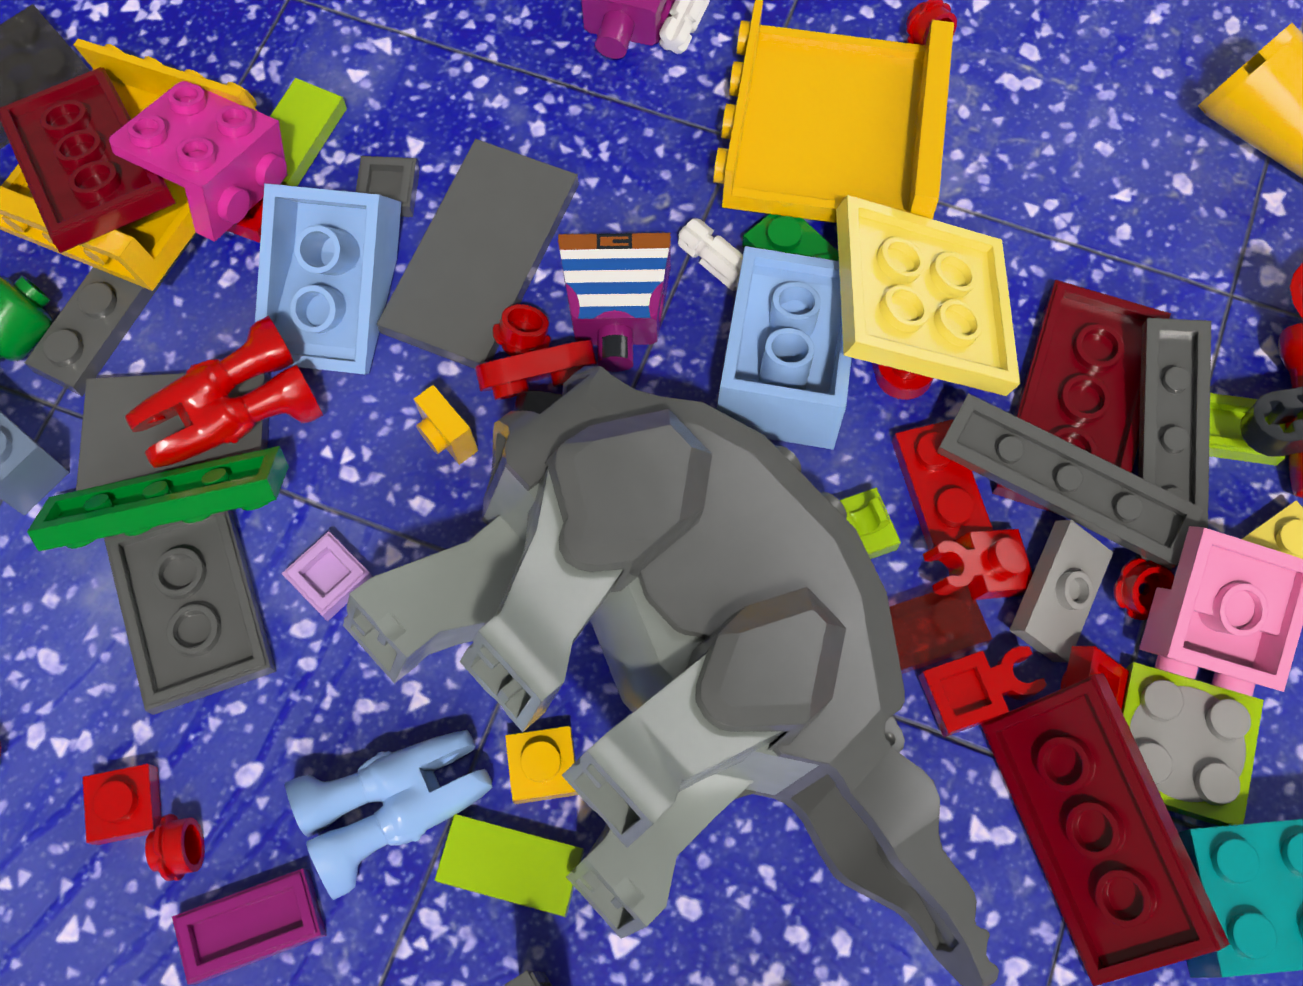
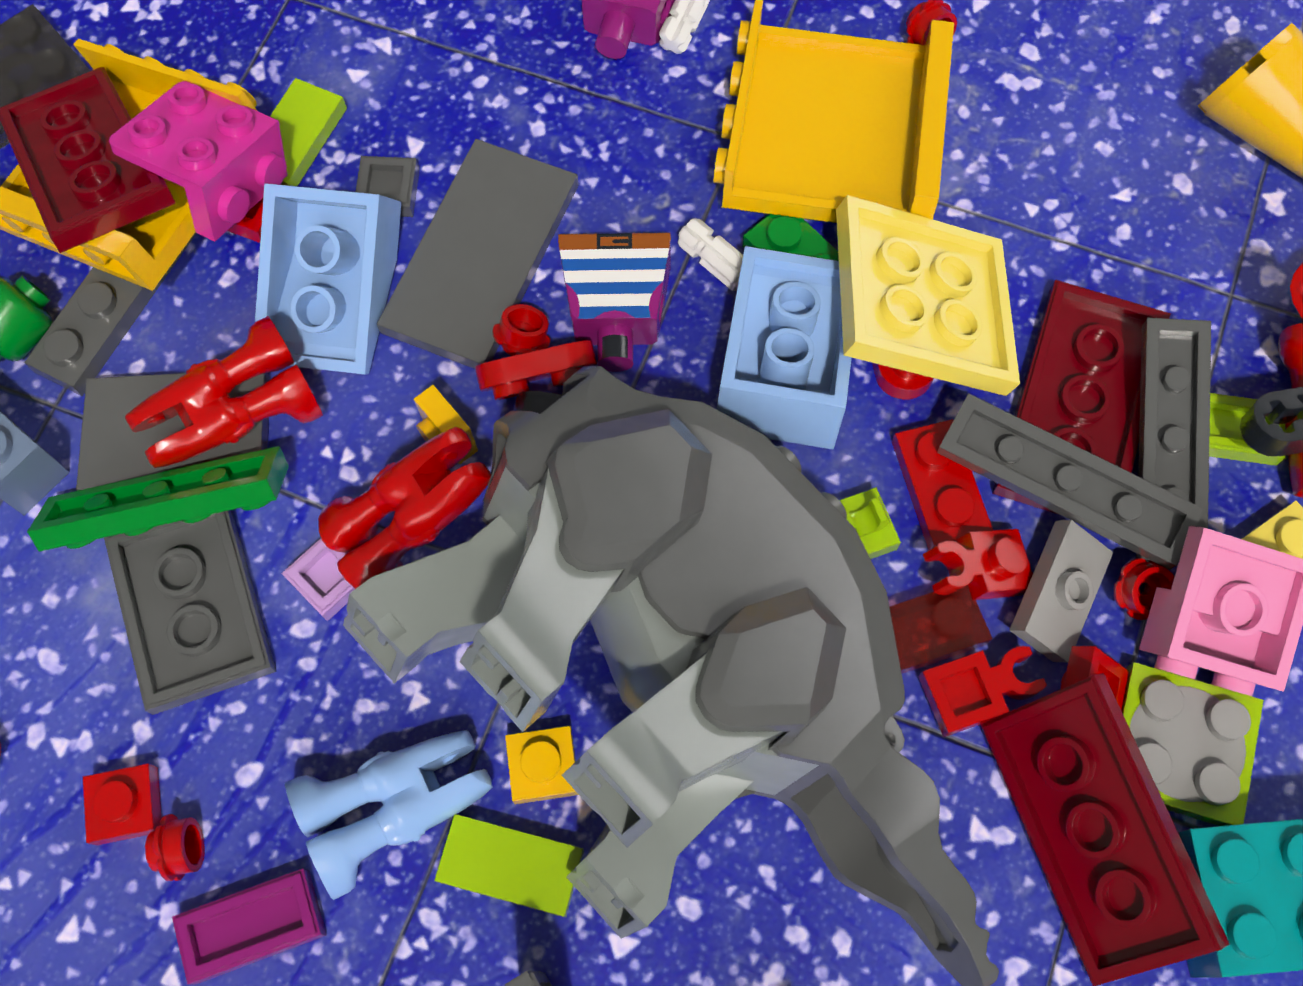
none -> red piece [318,427,492,589]

